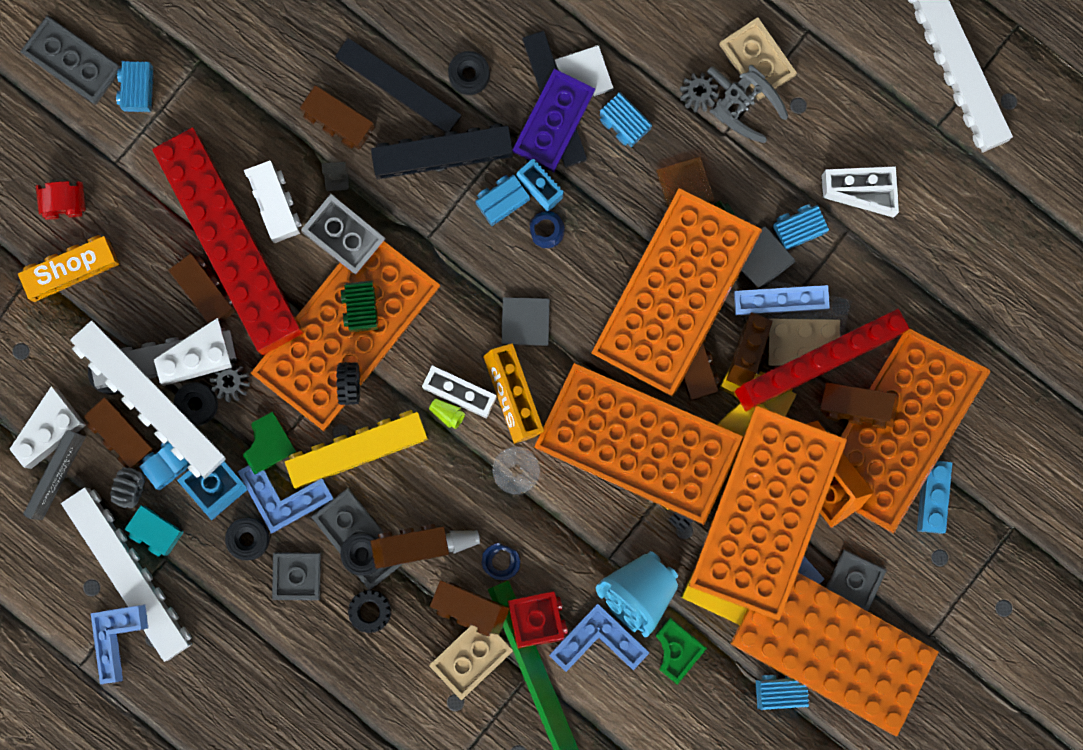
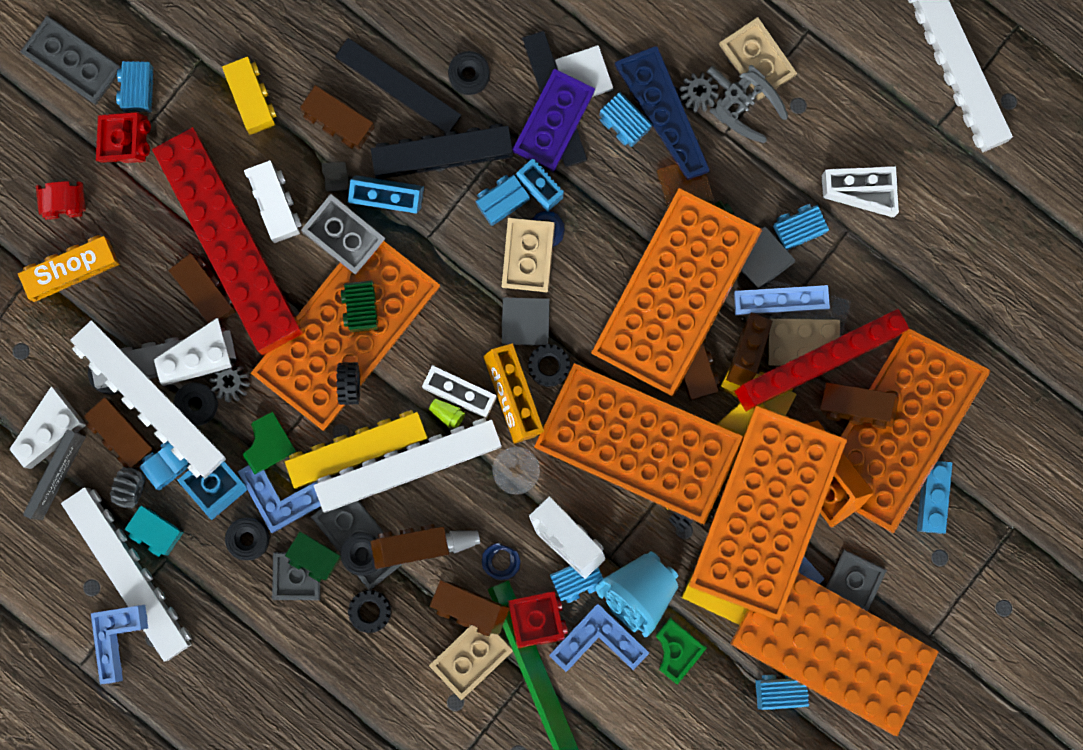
none -> red plate [96,113,151,163]
none -> yellow brick [222,57,277,135]
none -> dark green brick [285,532,341,582]
none -> white brick [314,418,502,513]
none -> dark azure brick [348,175,424,213]
none -> tan plate [502,218,555,292]
none -> black tyre [528,344,570,387]
none -> white wedge [529,496,605,579]
none -> dark azure brick [550,566,603,603]
none -> dark blue wing [615,46,709,181]

